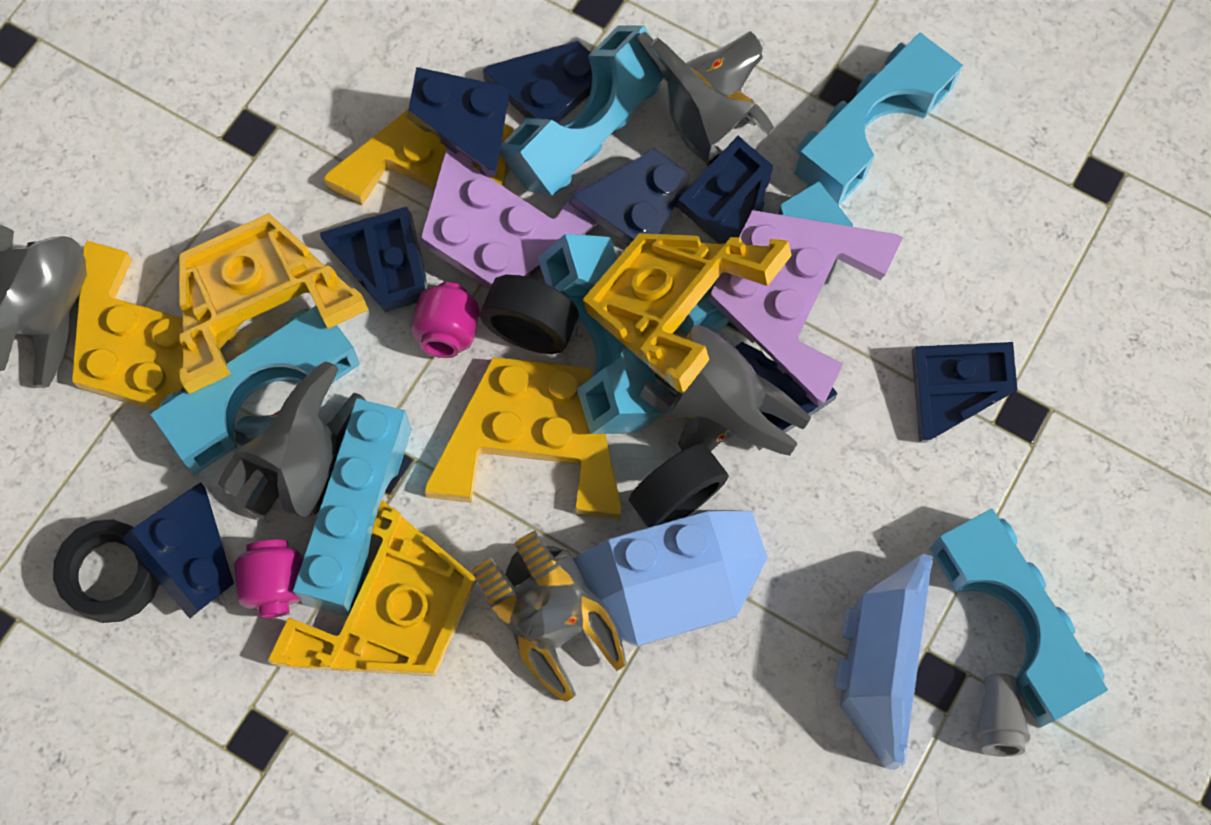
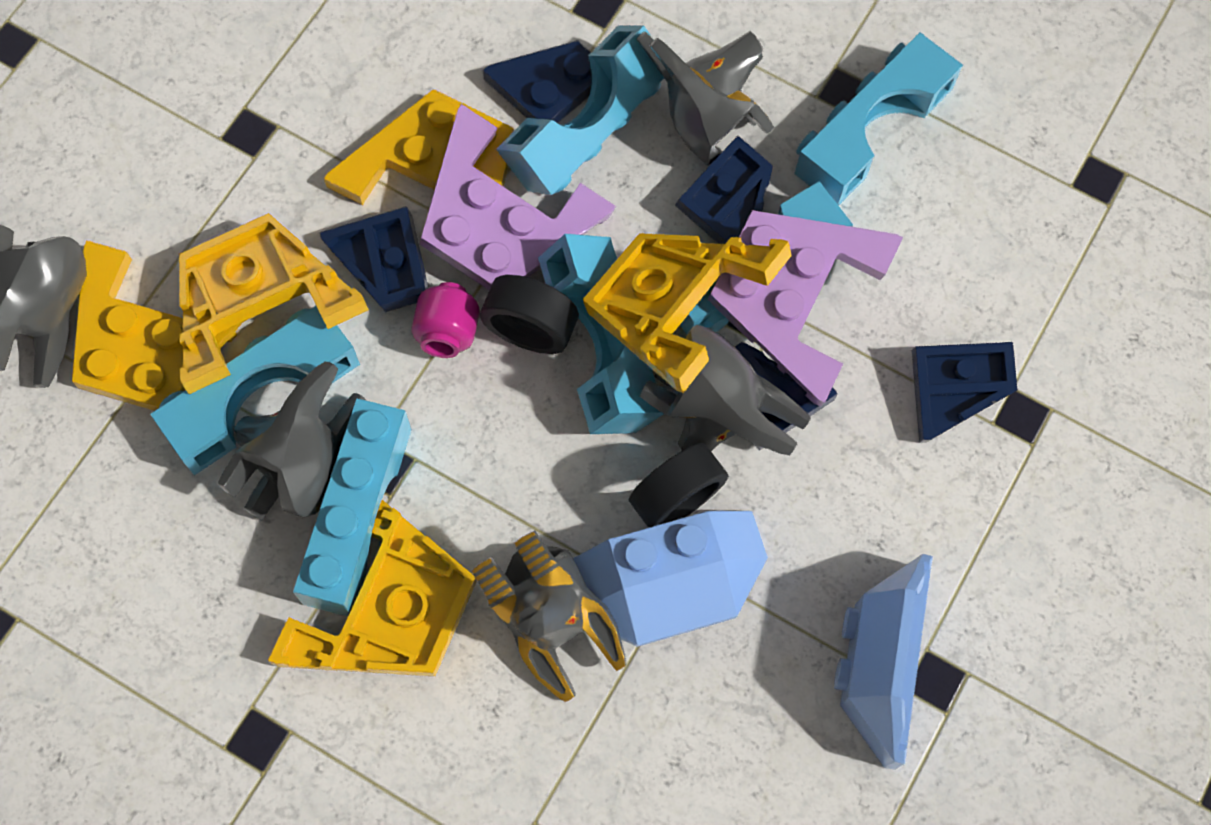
black tyre [53,519,160,623] -> none
dark blue wing [122,482,234,619] -> none
dark pink head [234,540,303,618] -> none
dark blue wing [407,67,511,178] -> none
yellow wing [425,357,622,520] -> none
dark blue wing [569,148,692,245] -> none
medium azure arch [929,508,1108,728] -> none
light grey cone [976,674,1030,757] -> none

